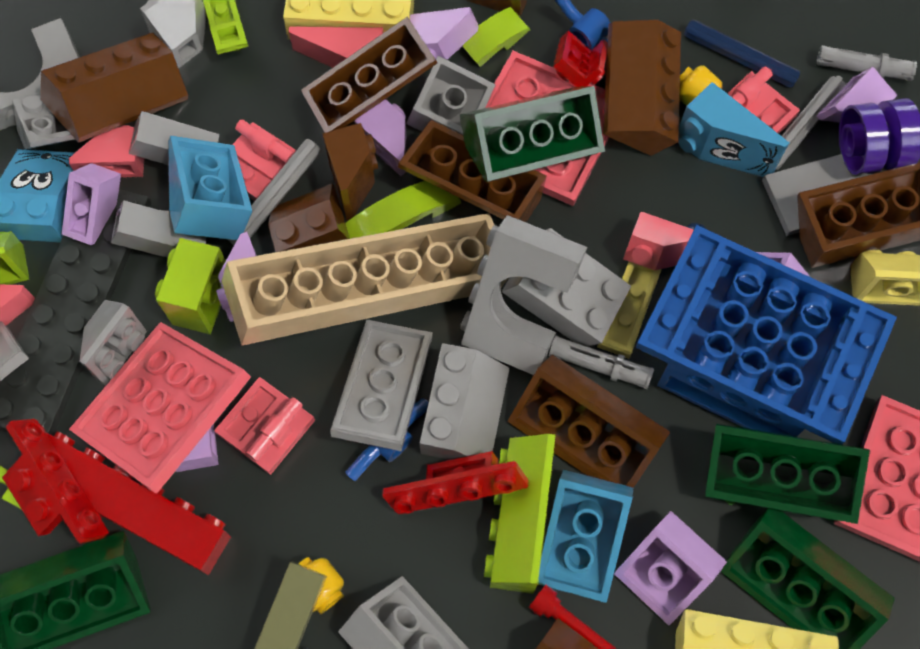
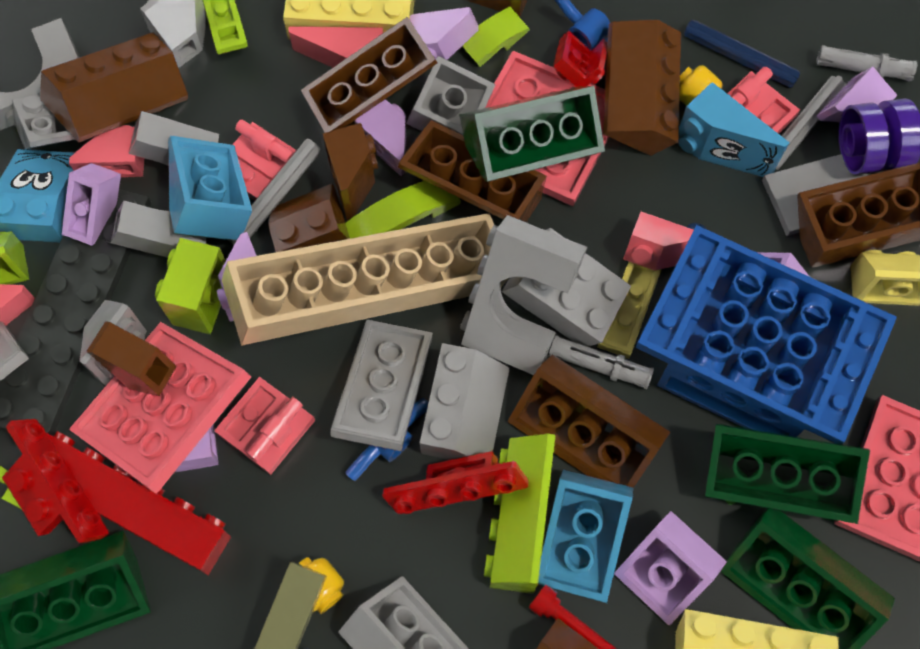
none -> reddish brown slope [86,321,177,396]

